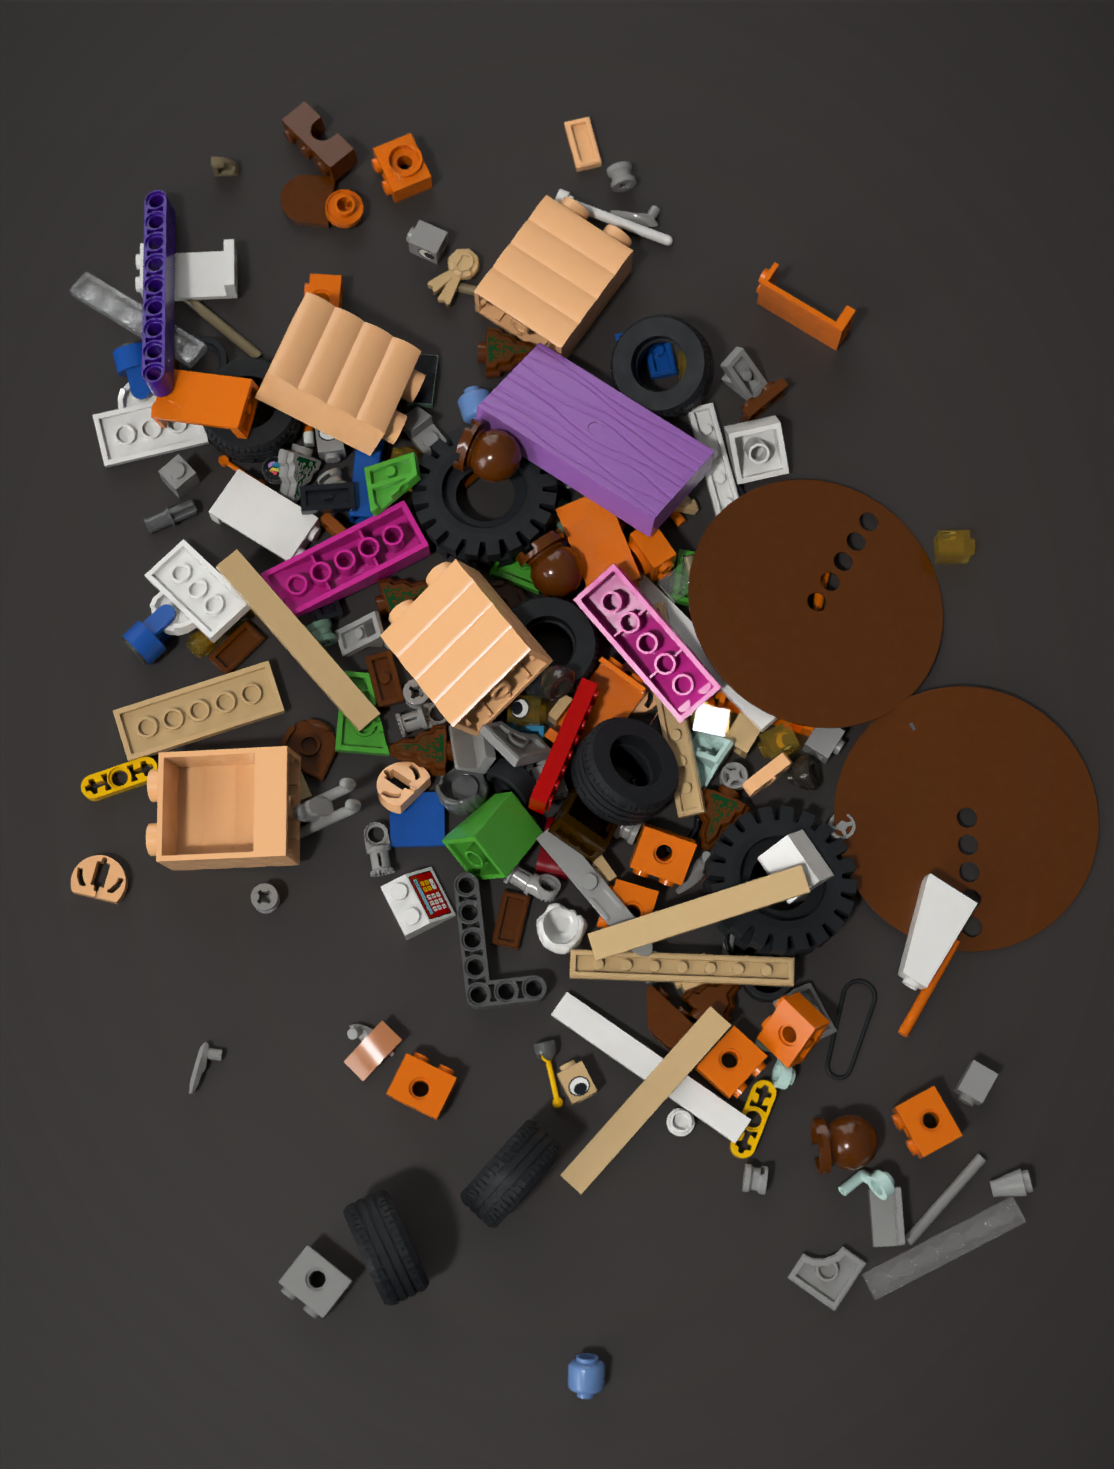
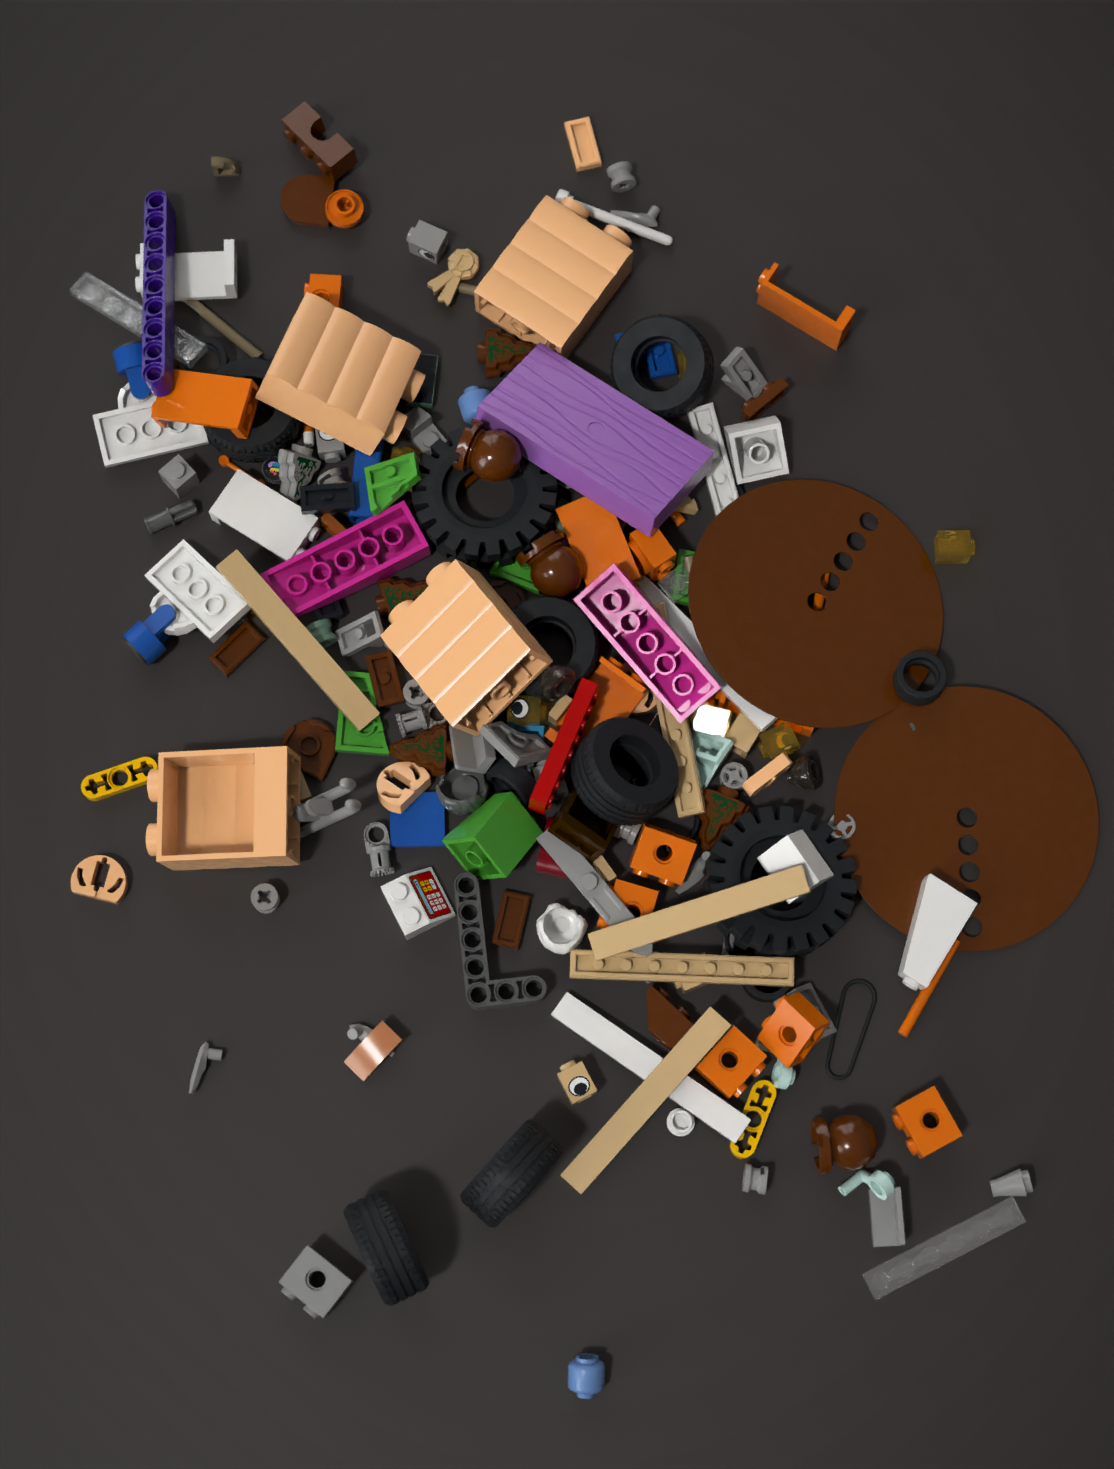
tan plate [113,661,285,762] -> none
clear yellow cone [186,630,223,658] -> none
orange brick [371,133,433,203] -> none
orange brick [386,1052,458,1121] -> none
light grey connector [503,863,561,902] -> none
hinge [533,1040,563,1108] -> none
reddish brown rock [681,984,740,1023] -> none
light grey tile [787,1247,866,1311] -> none
light grey brick [802,728,845,764] -> none
light grey bar [905,1154,986,1245] -> none
light grey brick [953,1060,998,1107] -> none
none -> black tyre [893,651,947,706]

